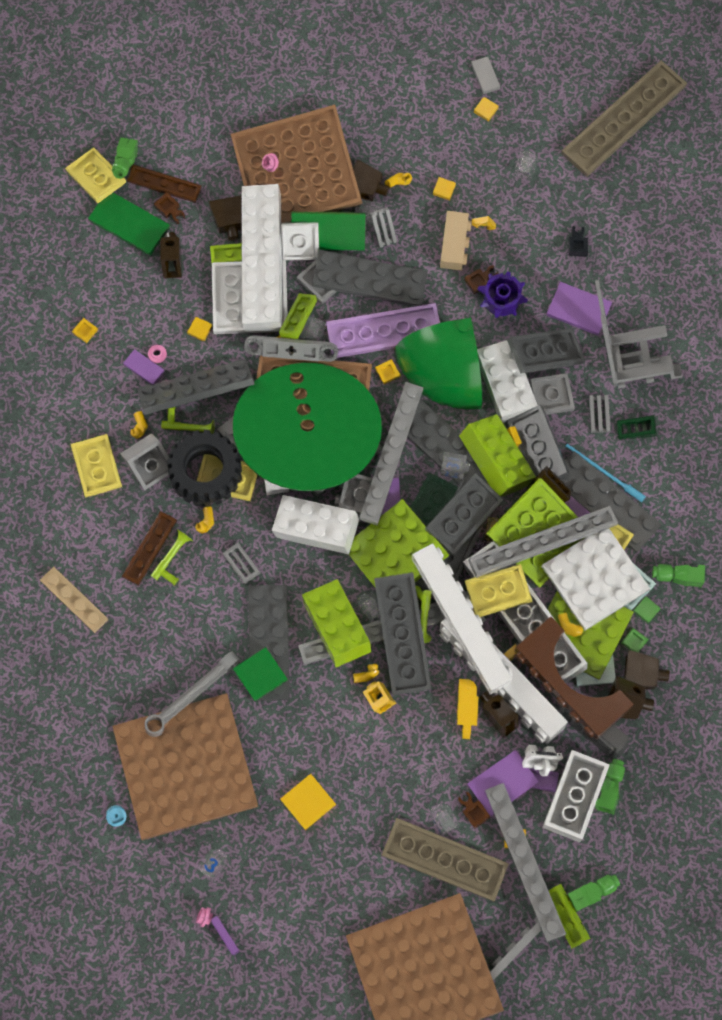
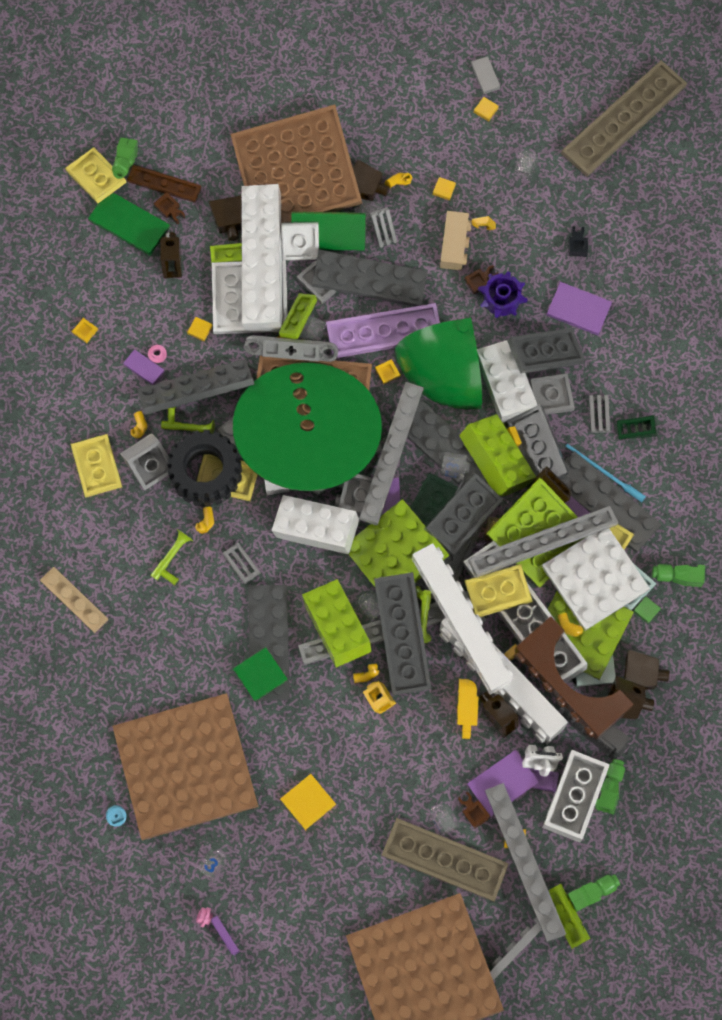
reddish brown tile [122,511,177,586] -> none
light grey piece [145,651,240,737] -> none
bright pink plate [262,153,279,172] -> none
light grey piece [595,280,682,389] -> none
bright green tile [621,628,649,653] -> none

